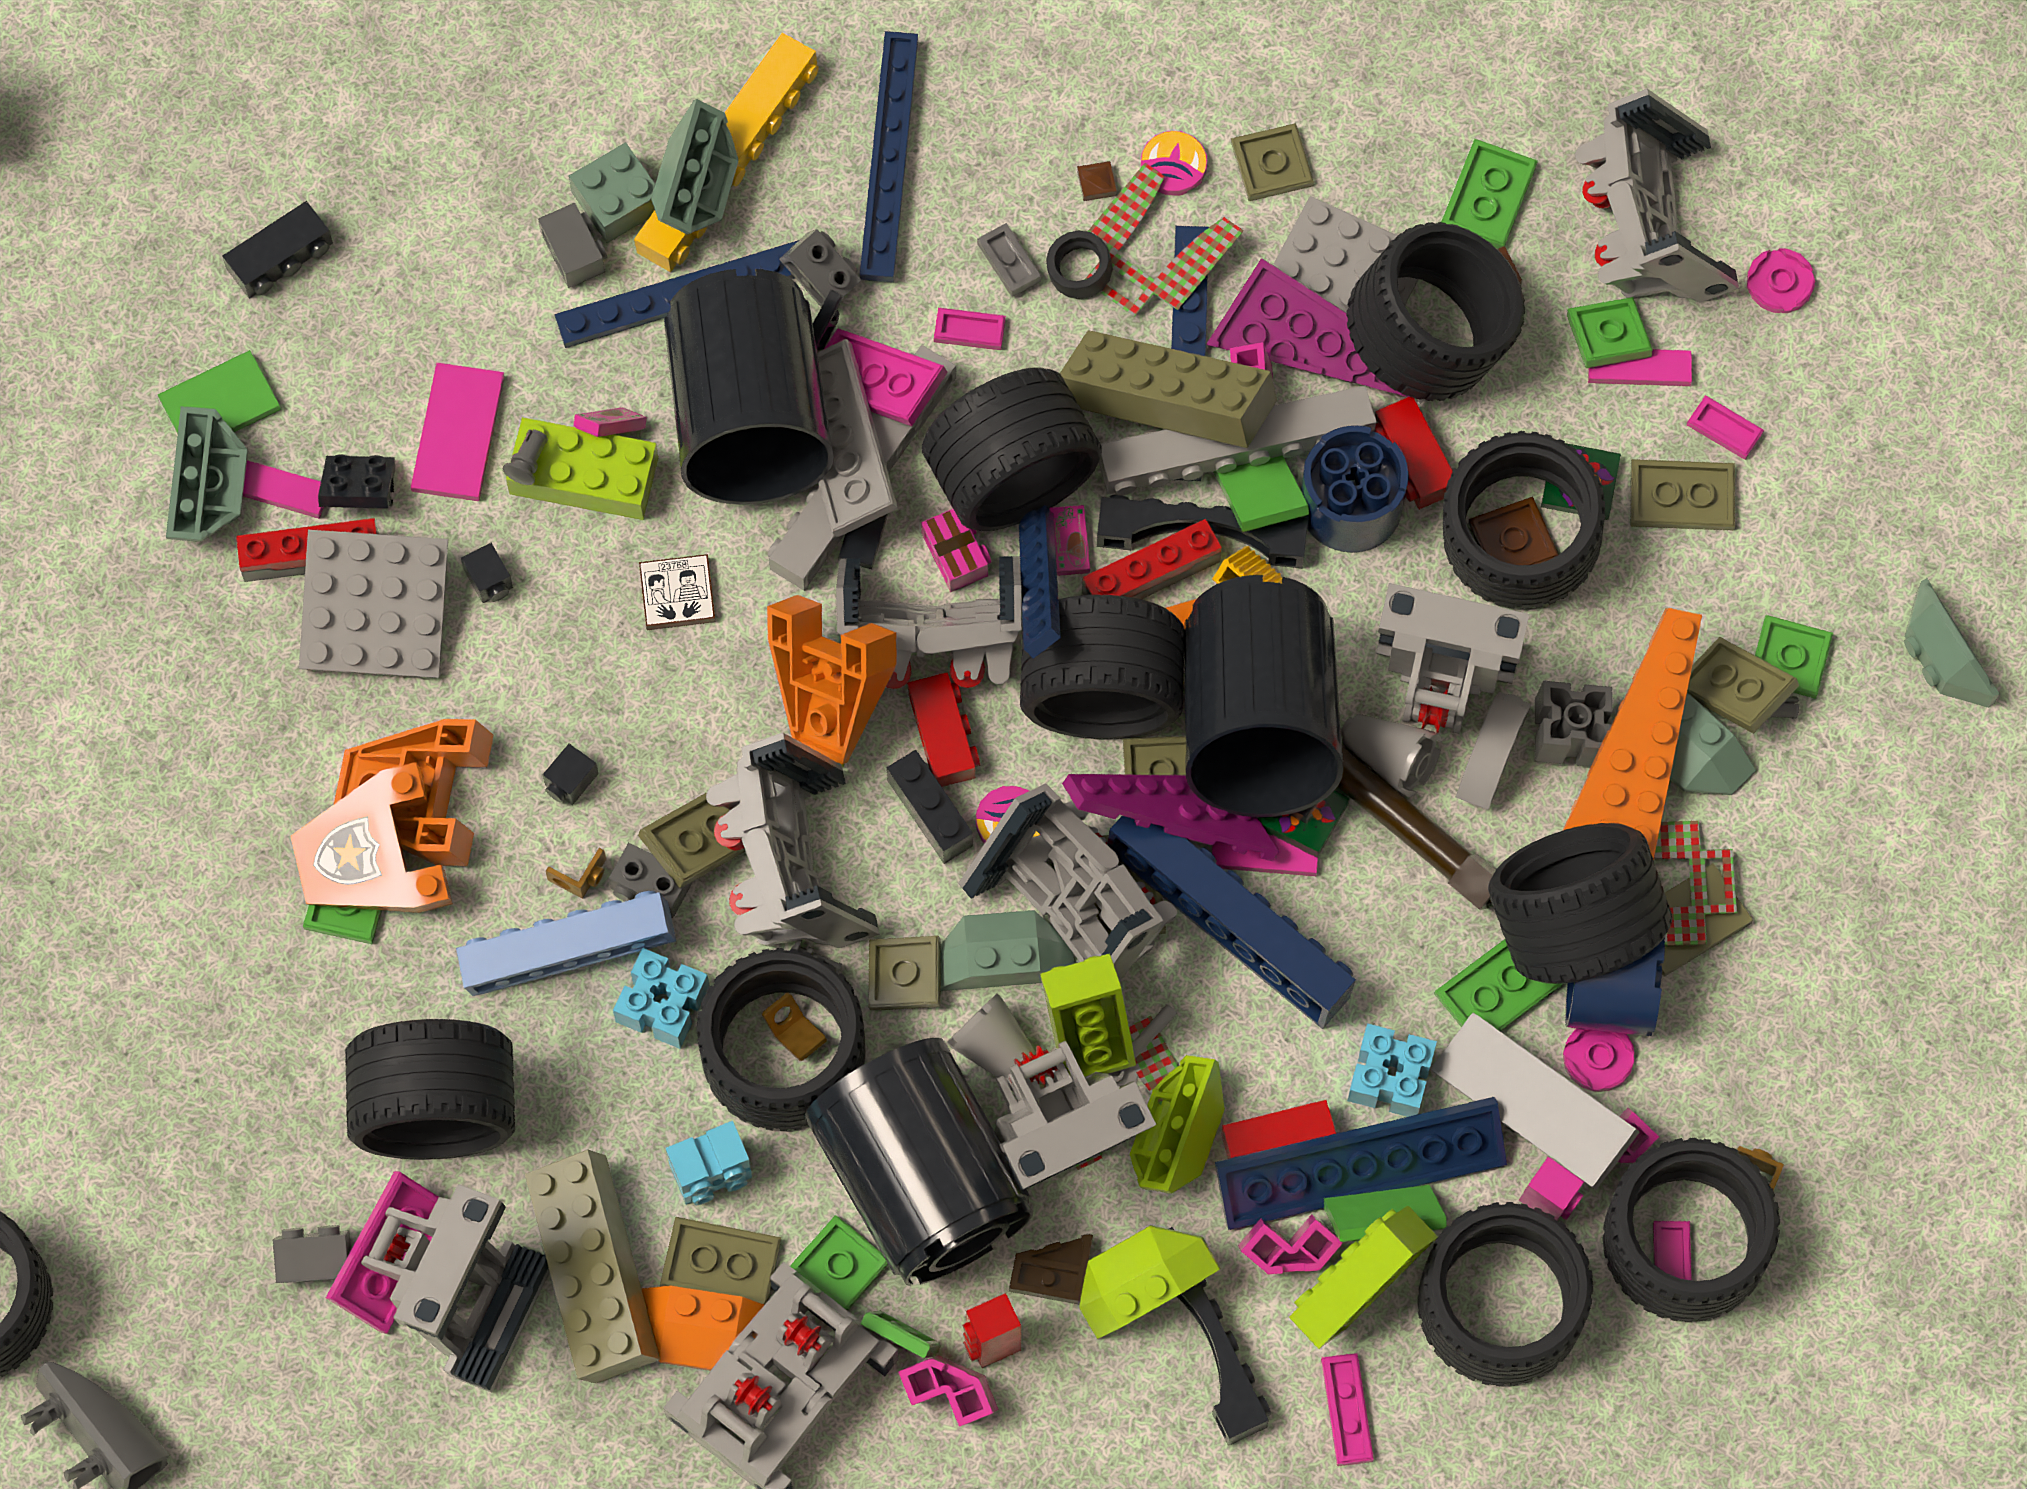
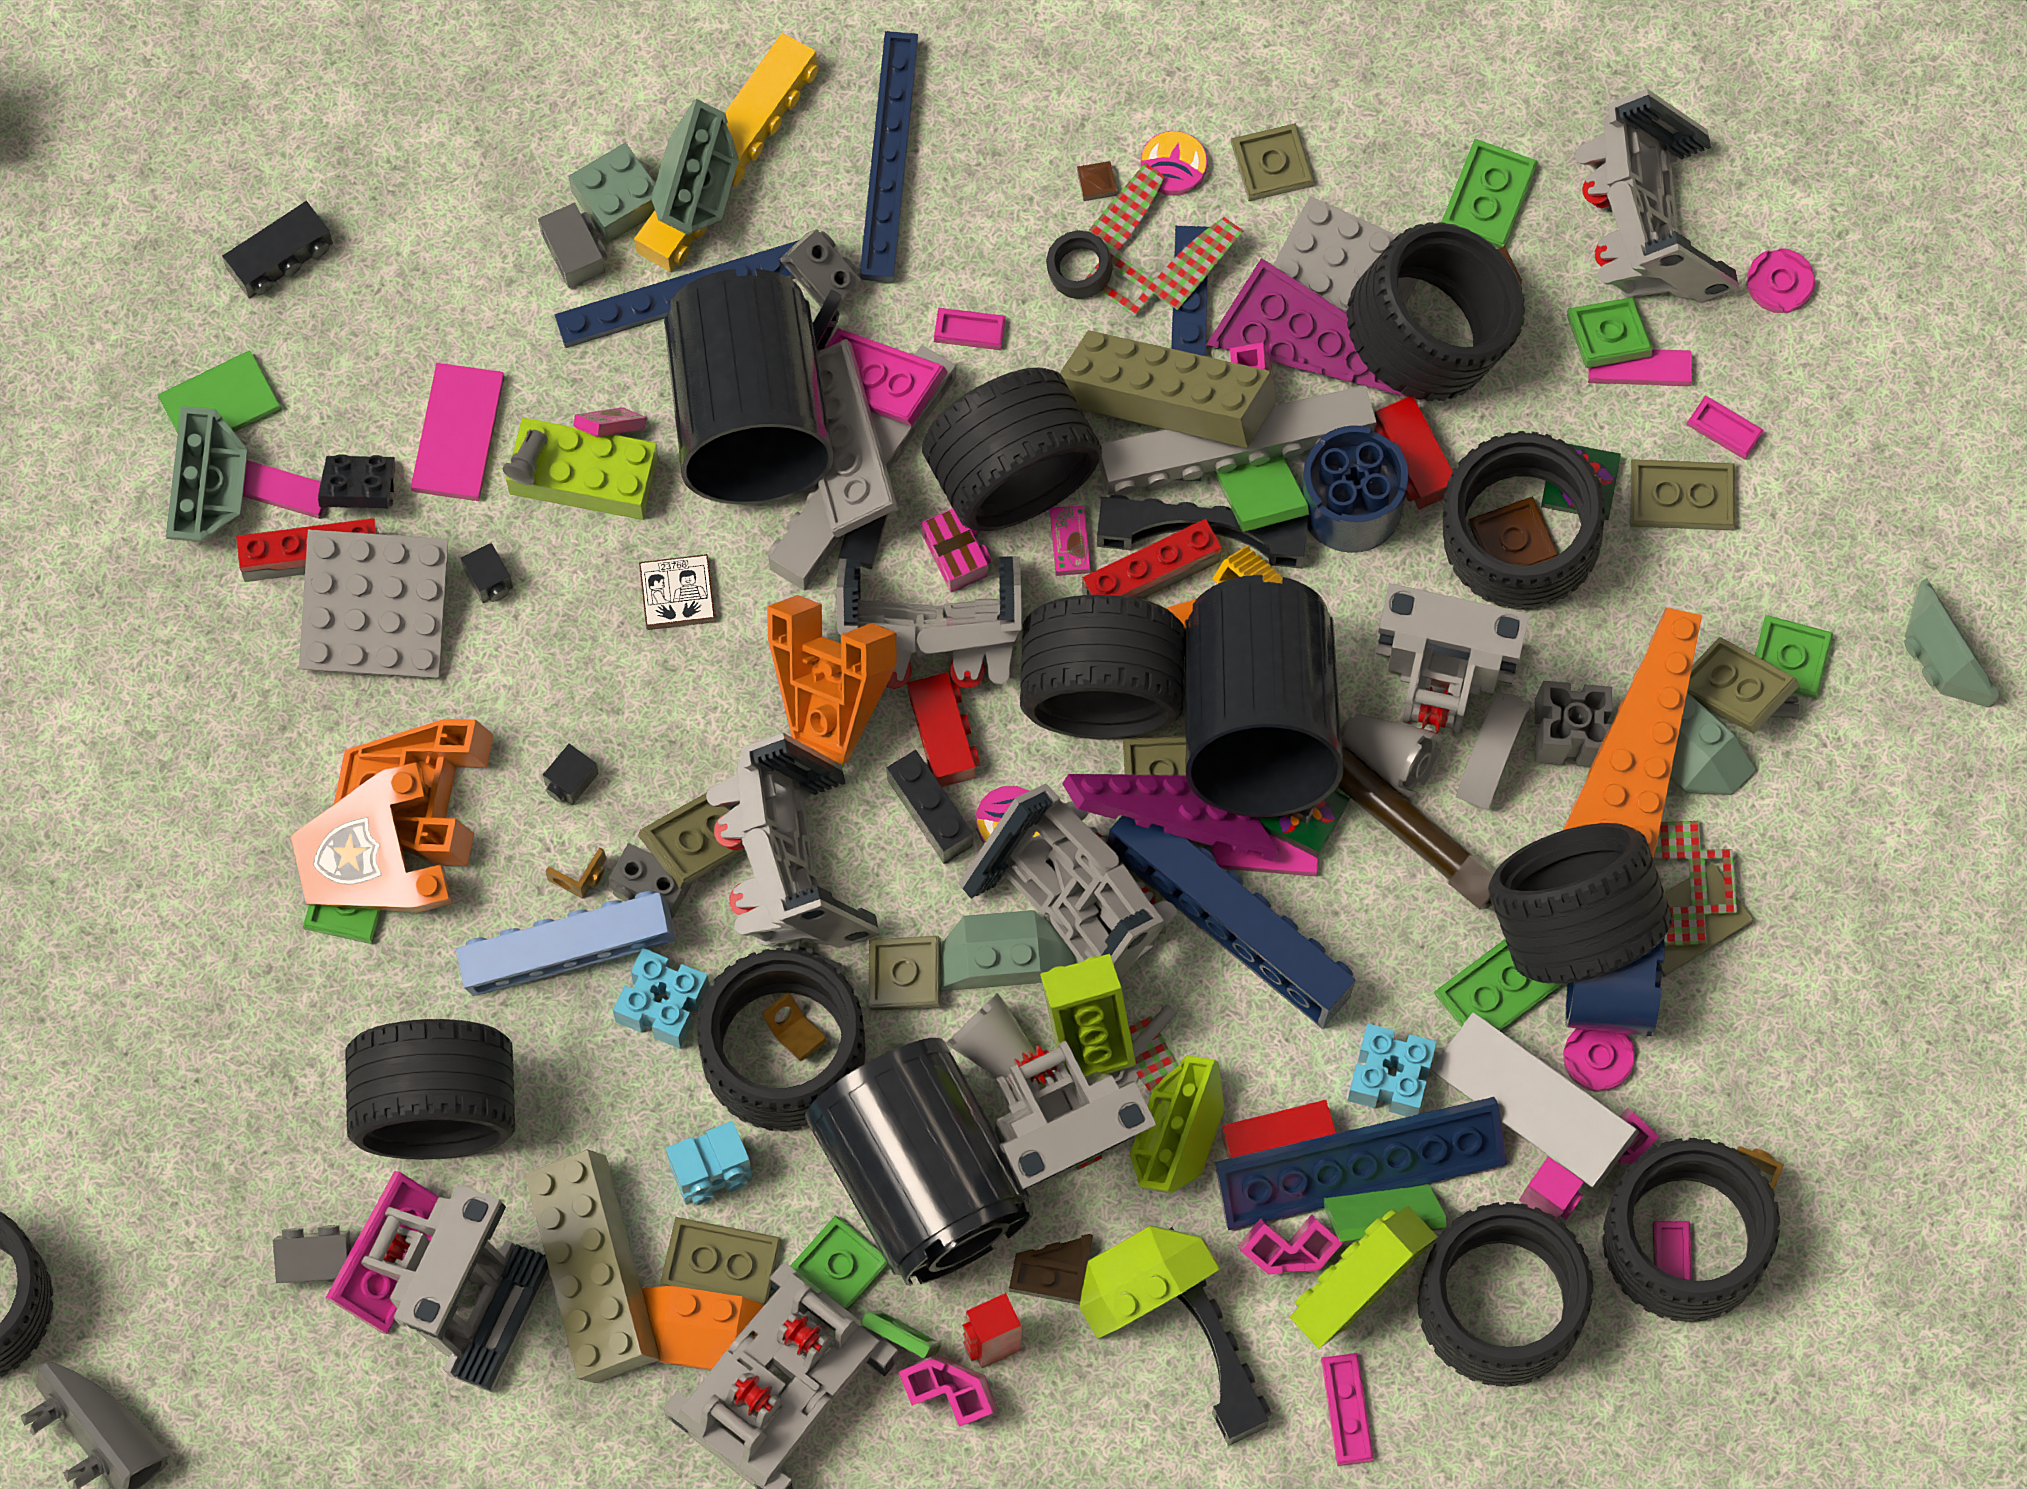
flat silver plate [977,223,1041,297] -> none
dark blue plate [1019,505,1061,659] -> none

